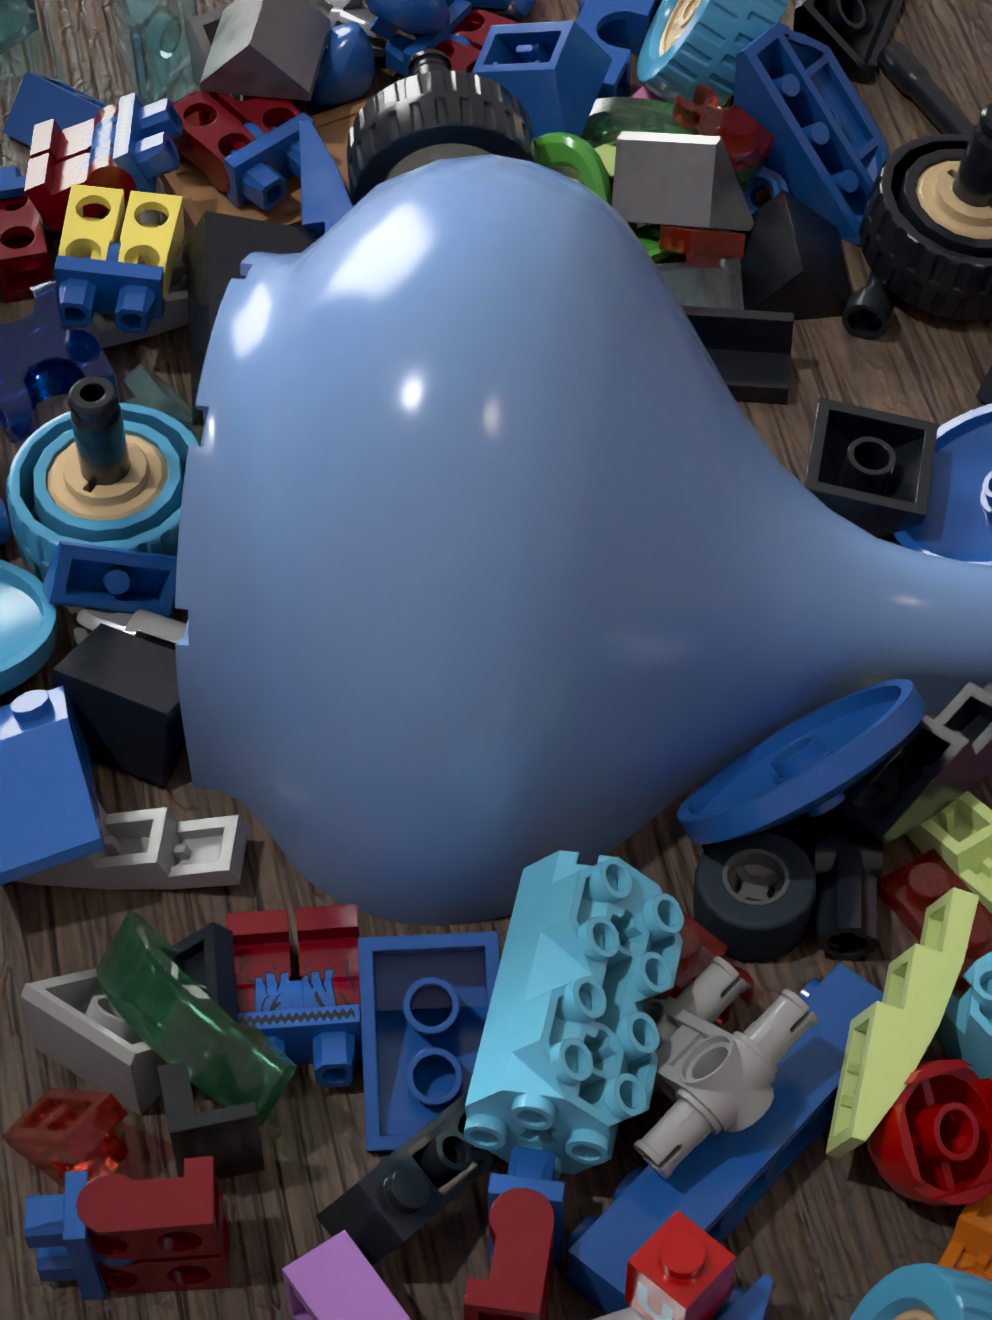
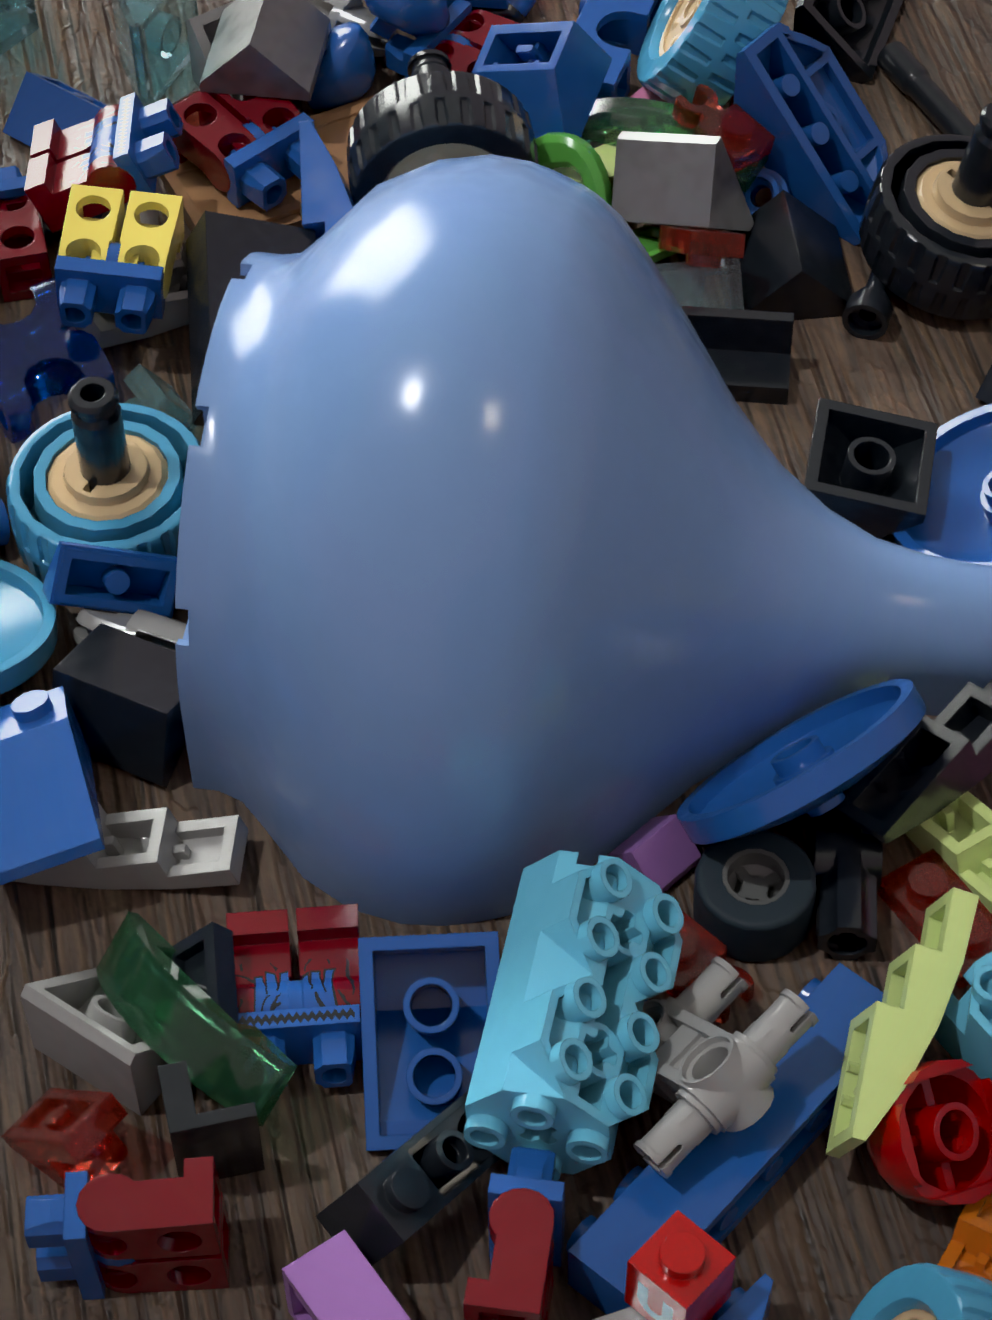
none -> medium lavender slope [607,814,701,893]

